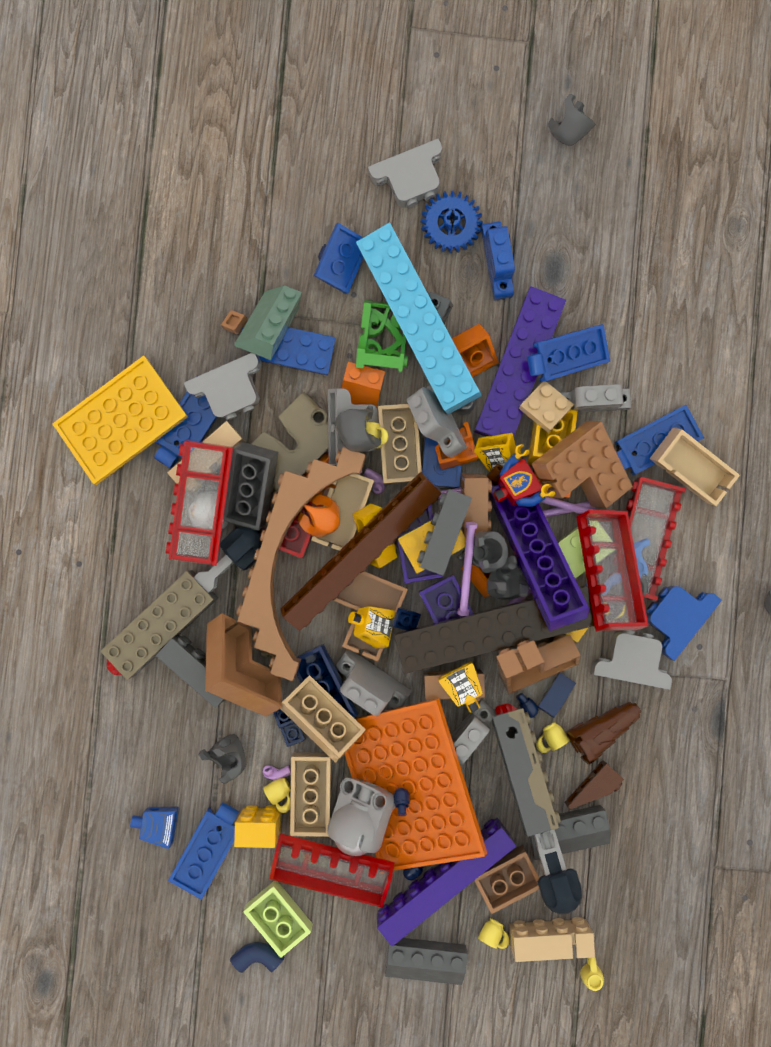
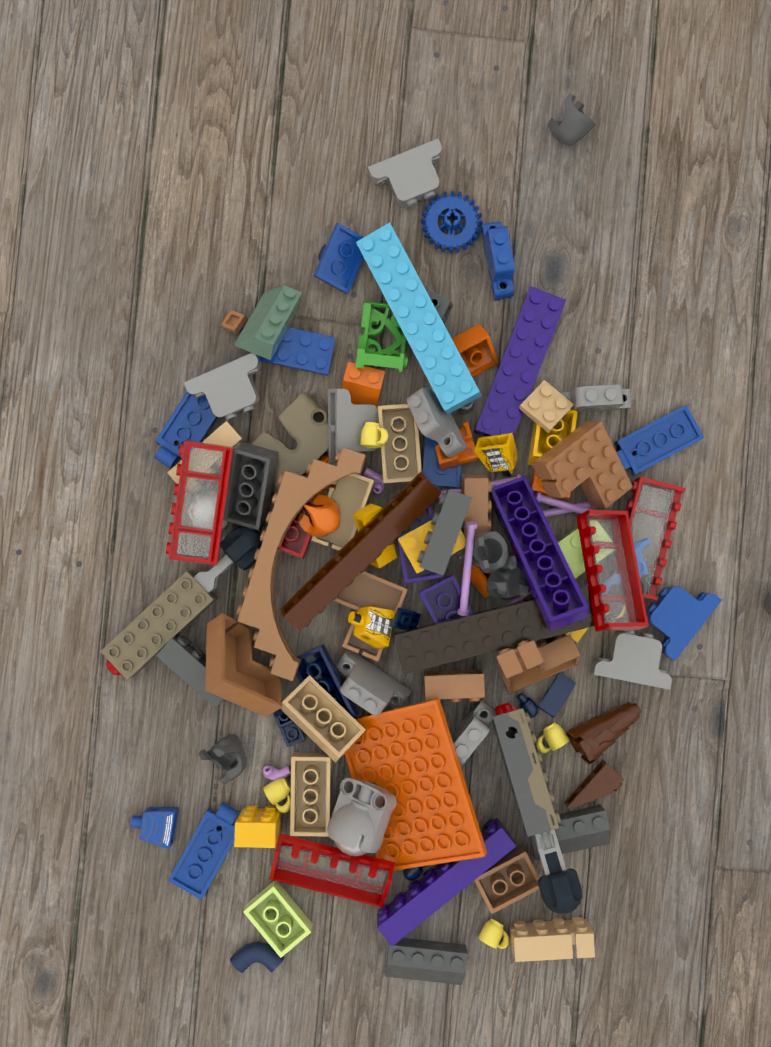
yellow plate [52,355,188,485] -> none
dark grey piece [335,405,381,452] -> none
dark blue cylinder [394,787,410,816] -> none
torso [438,661,483,713] -> none
reddish brown arm [487,464,503,485] -> none
torso [493,444,555,507] -> none
blue hinge [527,324,610,382] -> none
light yellow piece [580,957,604,991] -> none
tan piece [650,428,740,506] -> none

